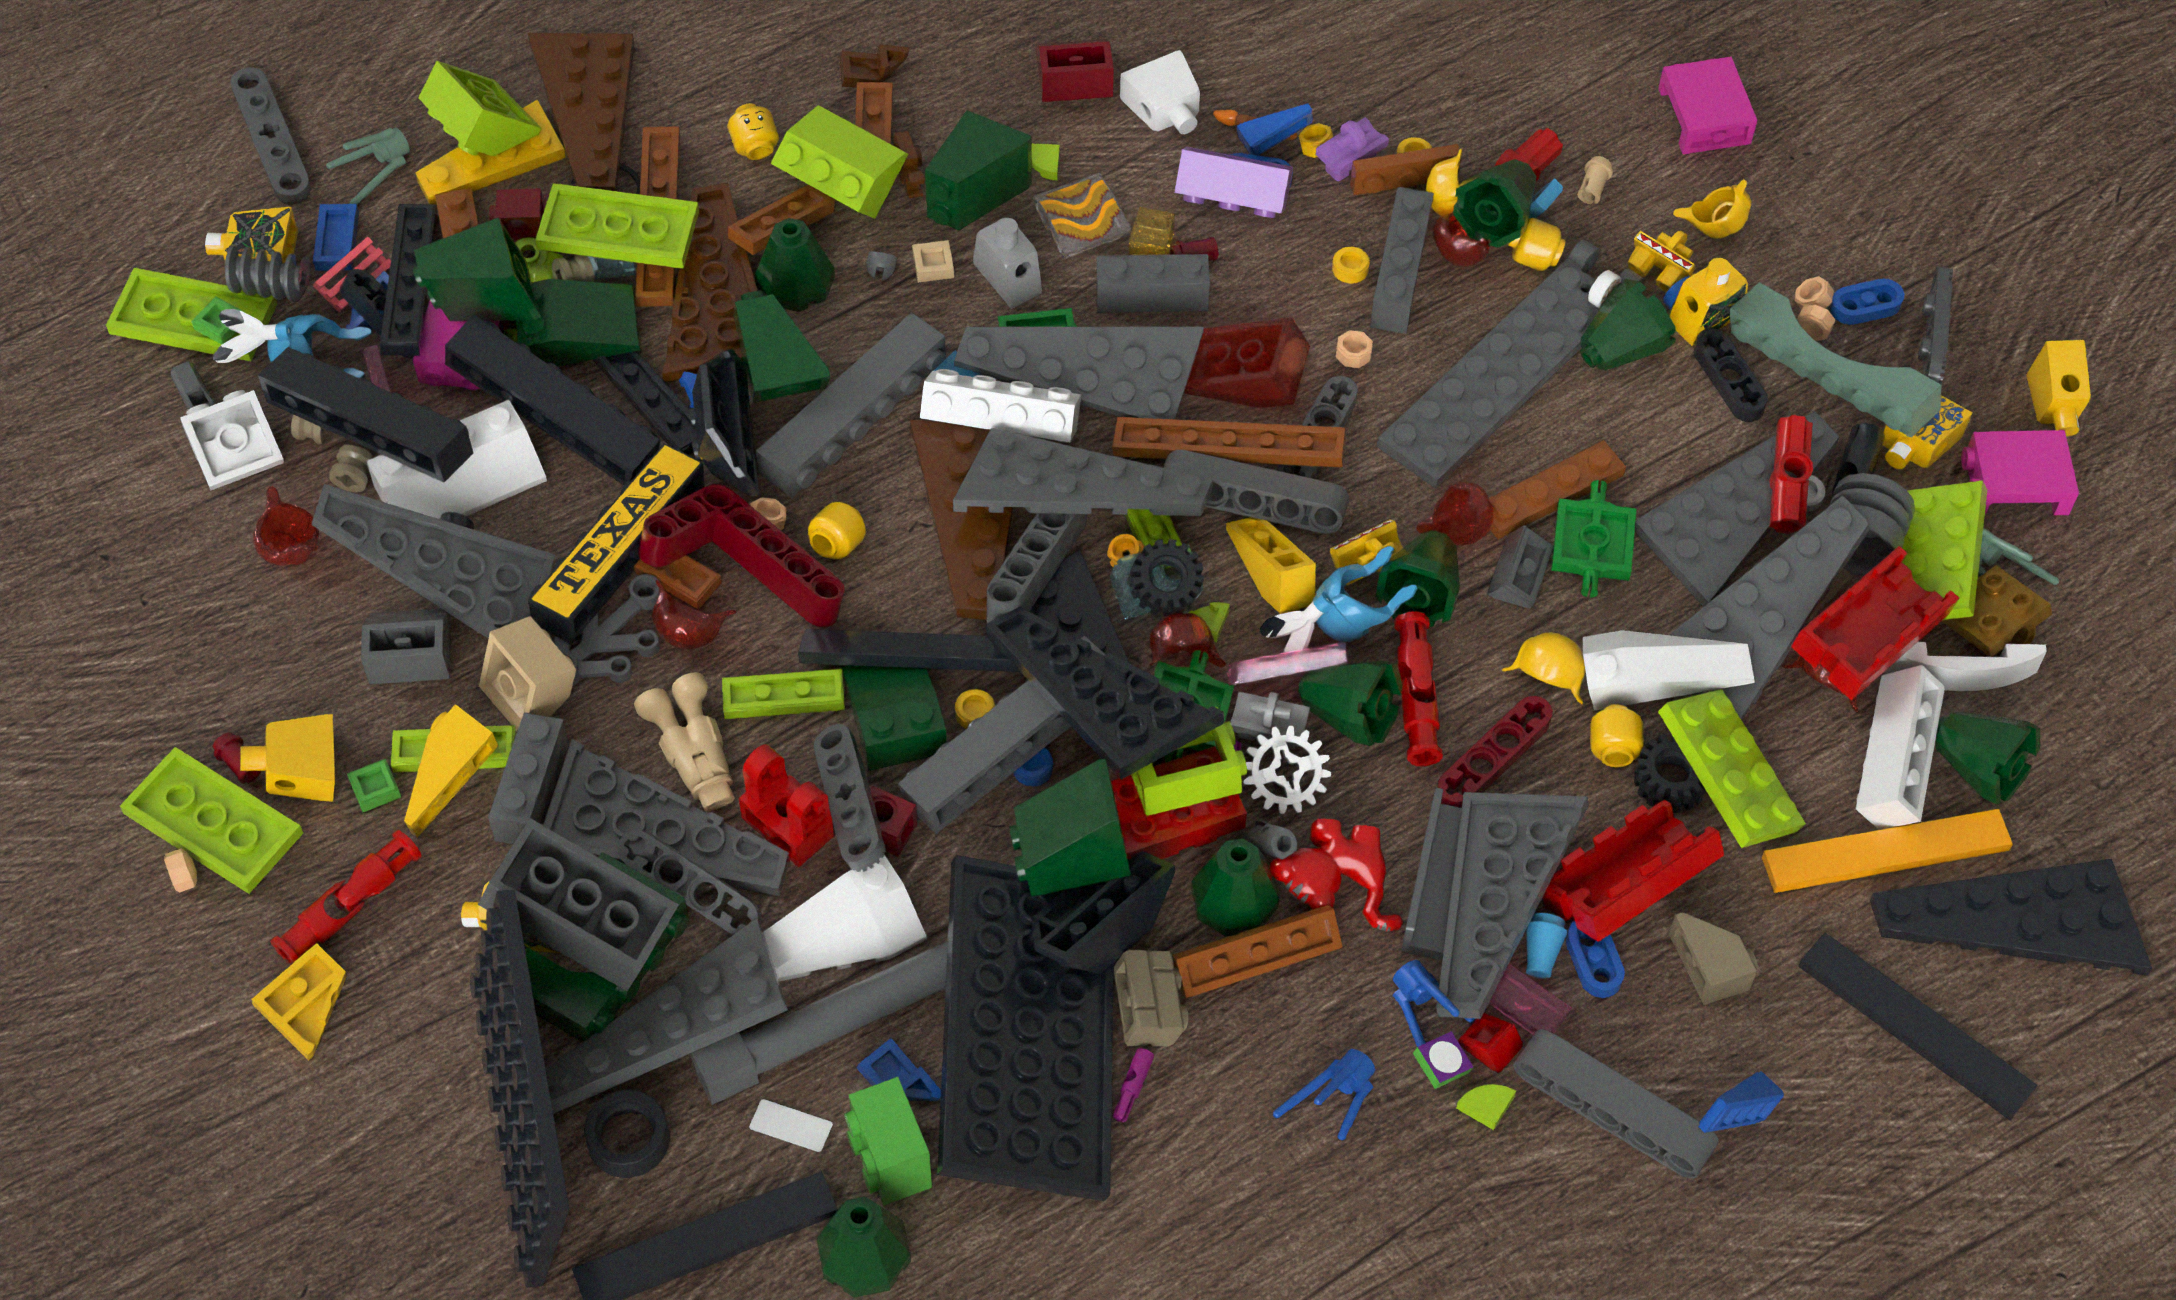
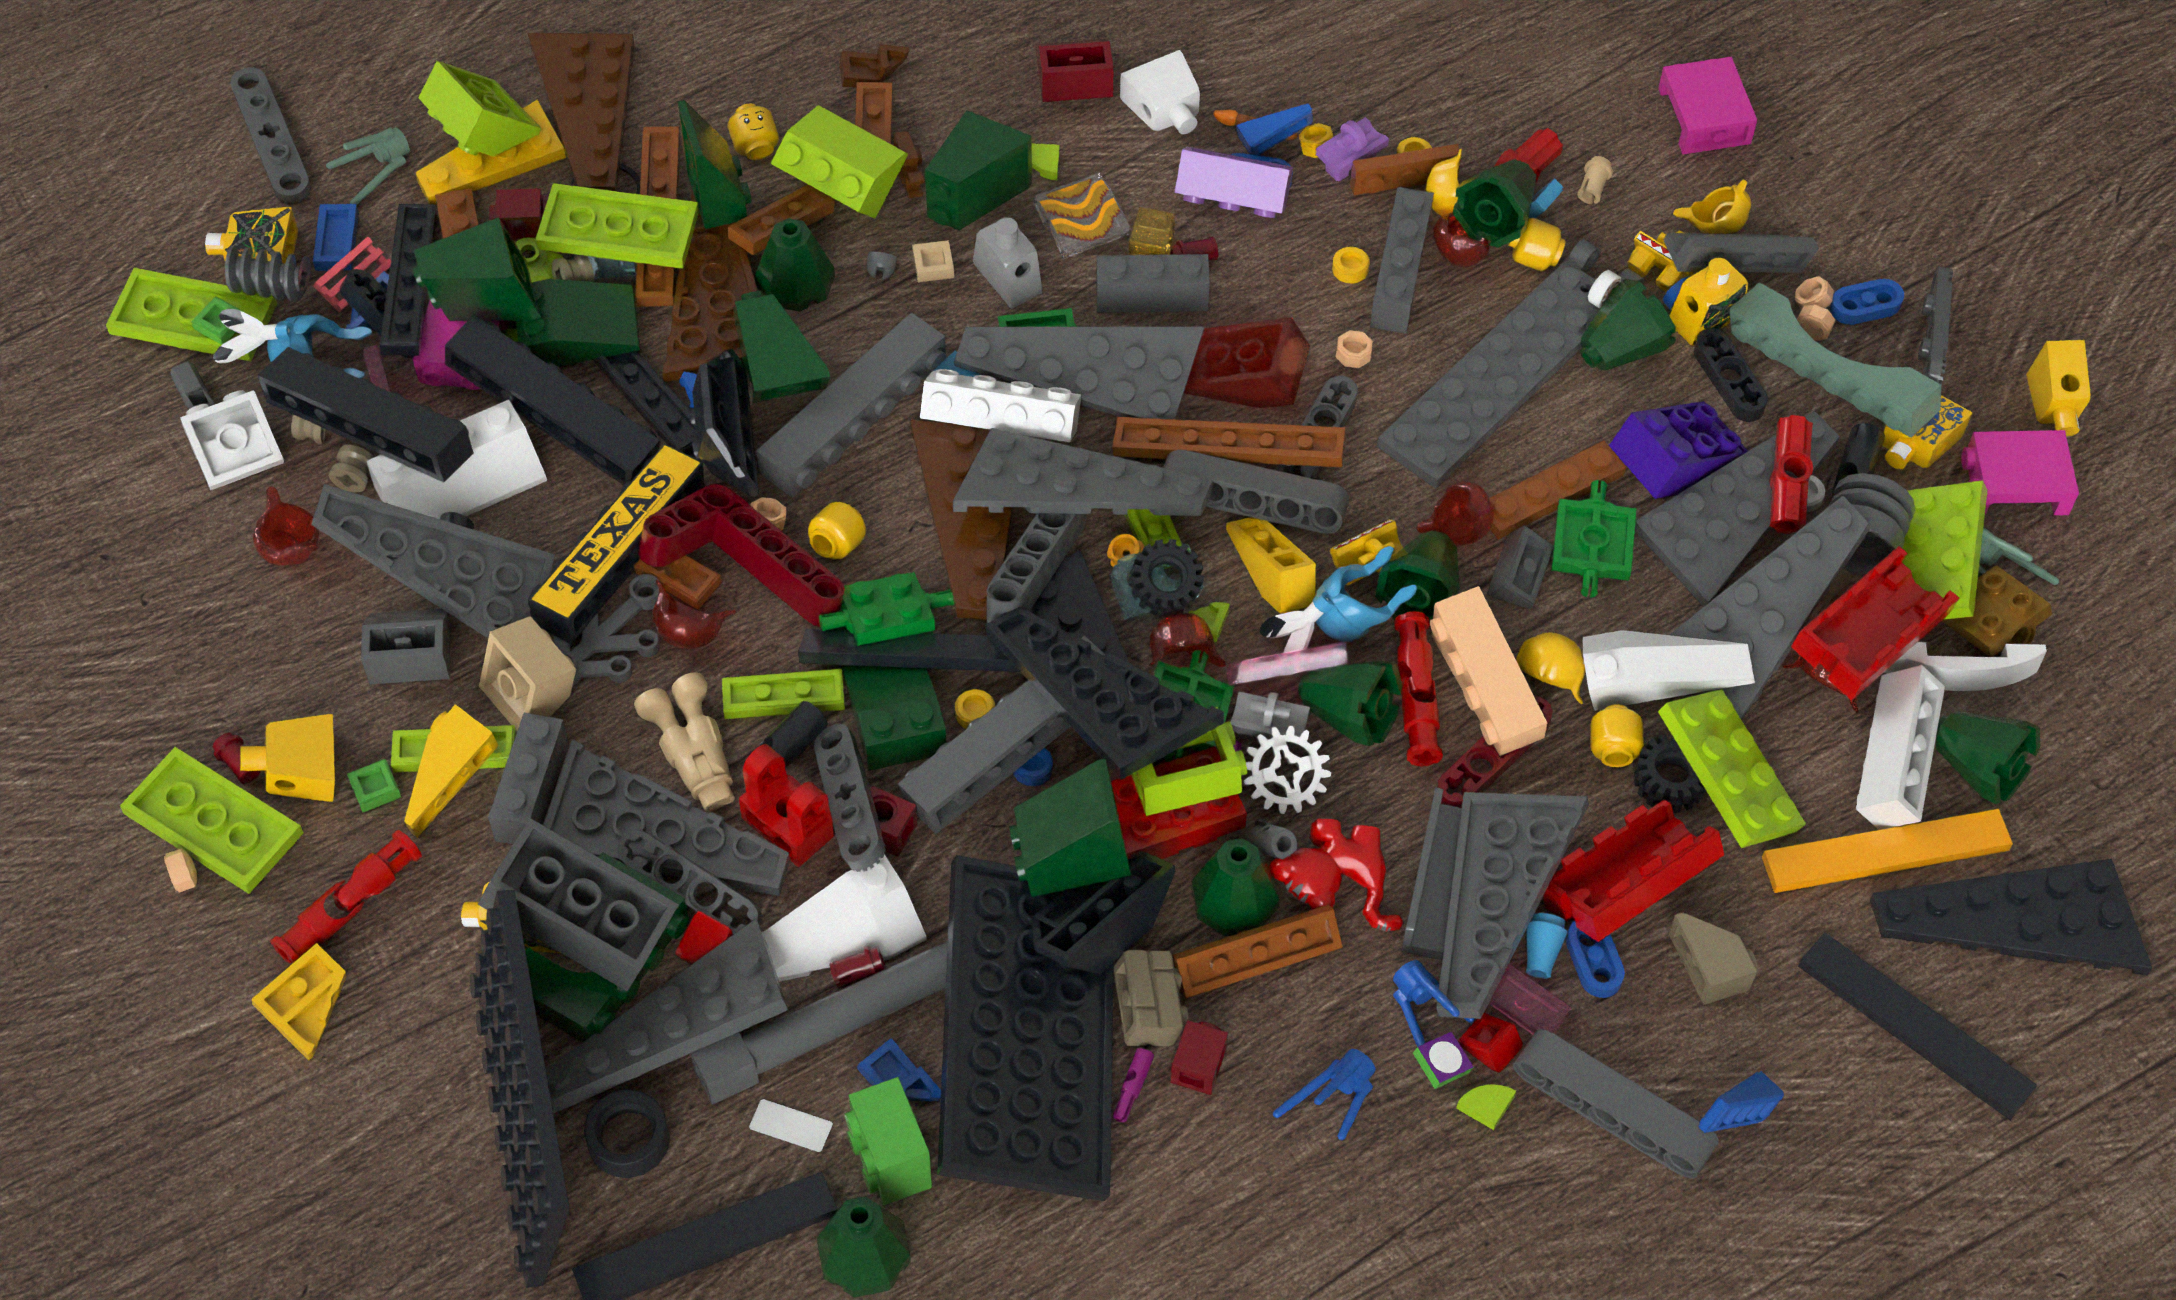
none -> red slope [675,910,733,964]
none -> dark green slope [678,100,752,229]
none -> black piece [759,701,828,768]
none -> green plate [819,572,954,646]
none -> dark red pin [829,946,886,988]
none -> dark red brick [1170,1020,1228,1095]
none -> light nougat wedge [1430,586,1547,756]
none -> dark purple slope [1609,401,1748,499]
none -> dark grey panel [1663,233,1819,273]

